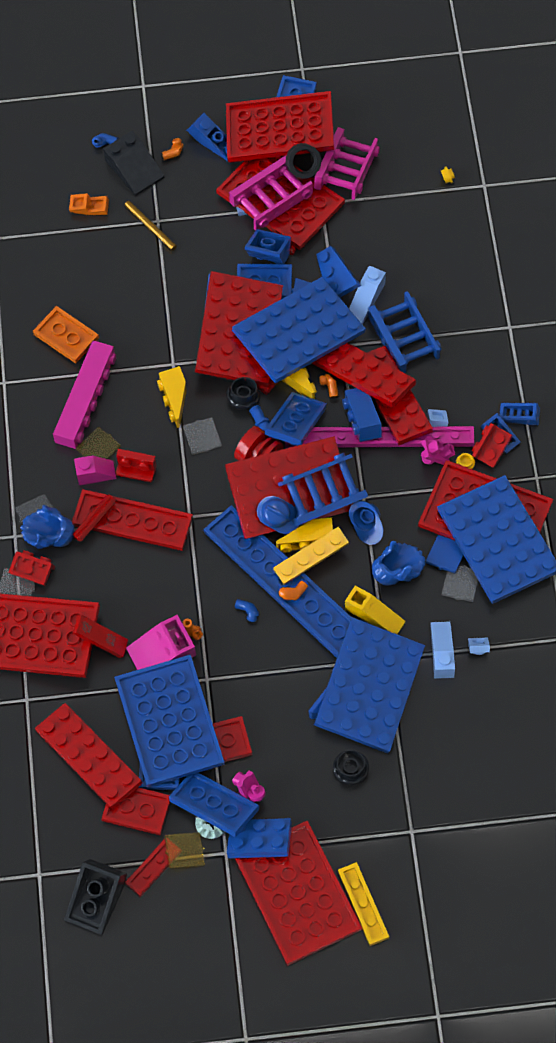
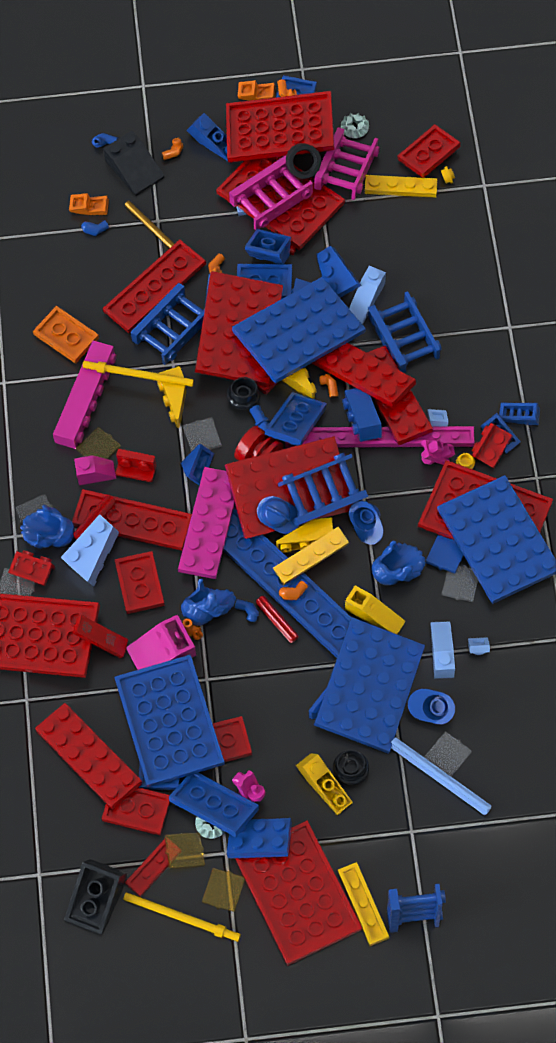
none -> light blue wedge [61,514,119,587]
none -> blue arm [81,220,109,236]
none -> yellow bar [83,361,194,387]
none -> red plate [103,240,206,333]
none -> red plate [115,551,165,614]
none -> yellow bar [123,892,241,942]
none -> blue fence [131,283,205,365]
none -> dark pink plate [178,467,235,579]
none -> blue slope [181,444,214,486]
none -> blue hair [181,579,236,626]
none -> clear yellow piece [202,868,245,912]
none -> orange arm [208,253,225,273]
none -> orange slope [238,80,276,101]
none -> red axle [256,596,298,643]
none -> orange arm [277,79,297,97]
none -> yellow slope [296,753,353,815]
none -> light aqua gear [341,113,369,138]
none -> yellow plate [365,175,437,198]
none -> blue fence [387,884,446,933]
none -> light blue axle [391,738,491,815]
none -> red plate [397,124,461,178]
none -> blue piece [408,689,455,724]
none -> clear piece [424,732,472,777]

